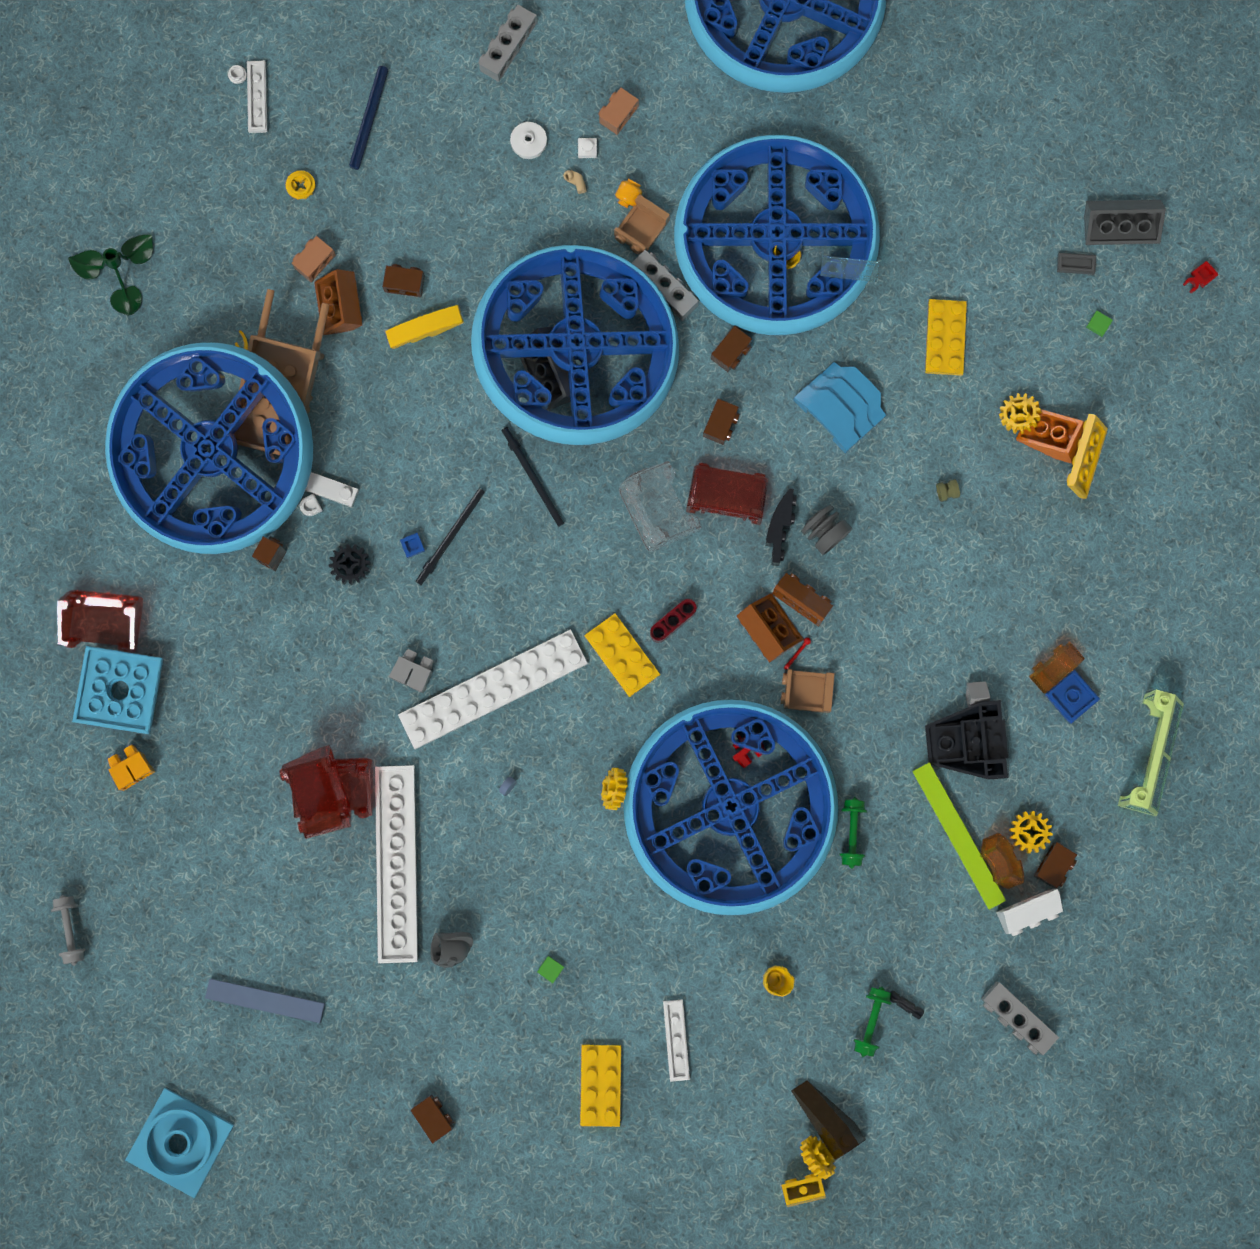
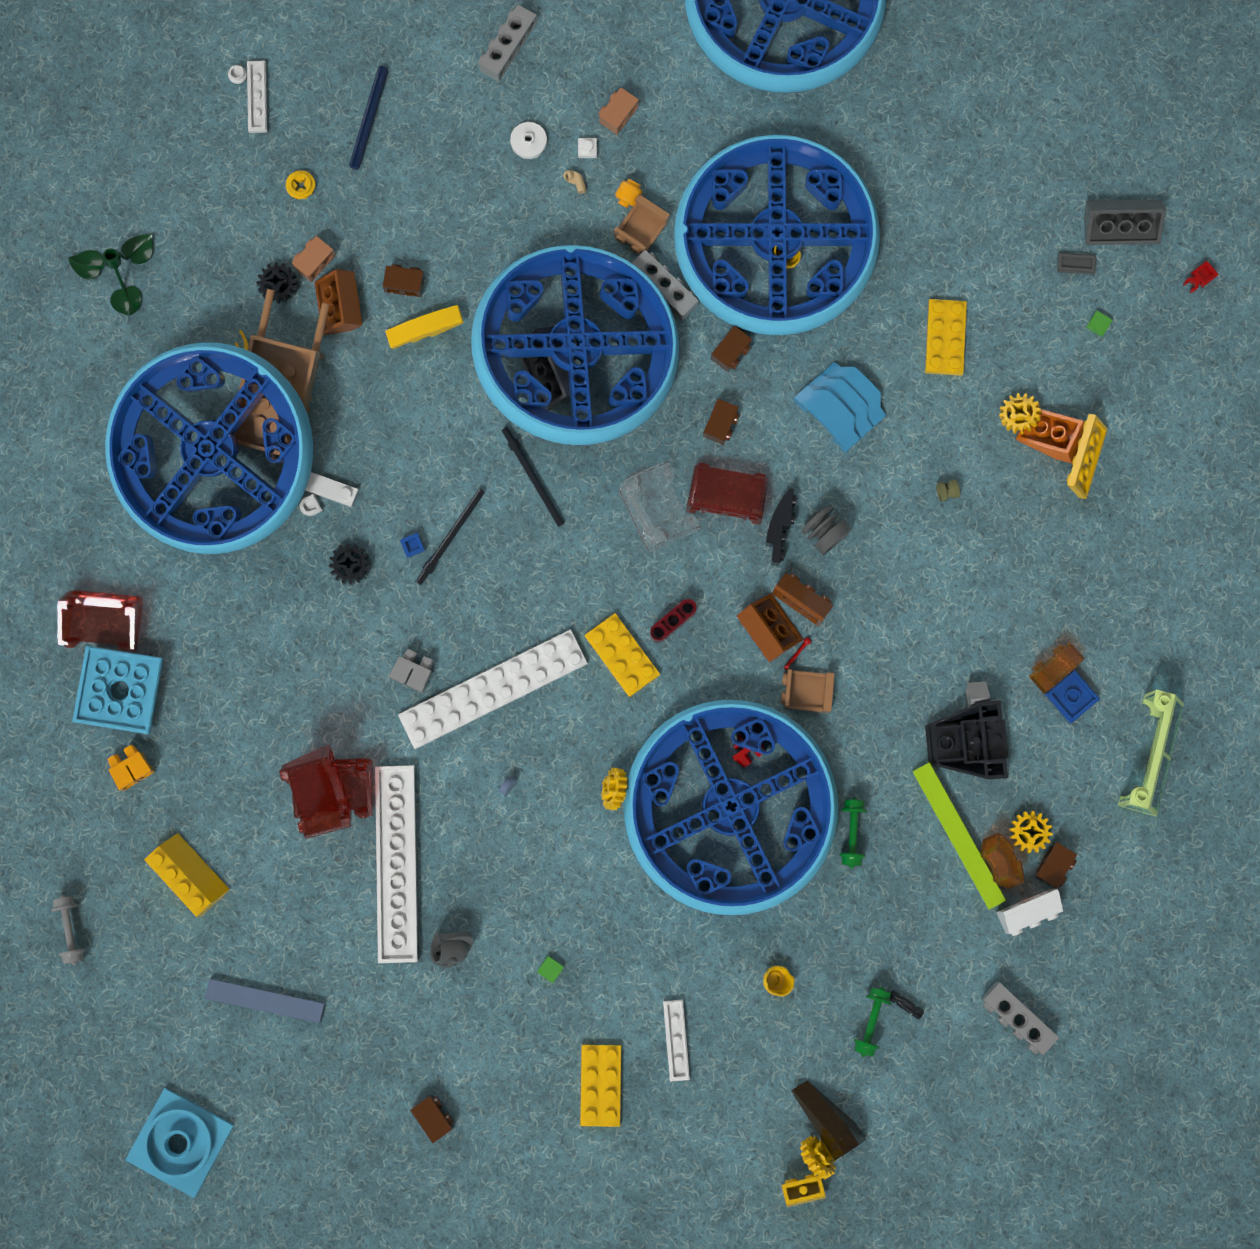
reddish brown brick [252,536,286,572] -> none
clear light blue tile [820,255,879,282] -> none
none -> yellow slope [144,833,230,917]
none -> black gear [256,262,298,304]

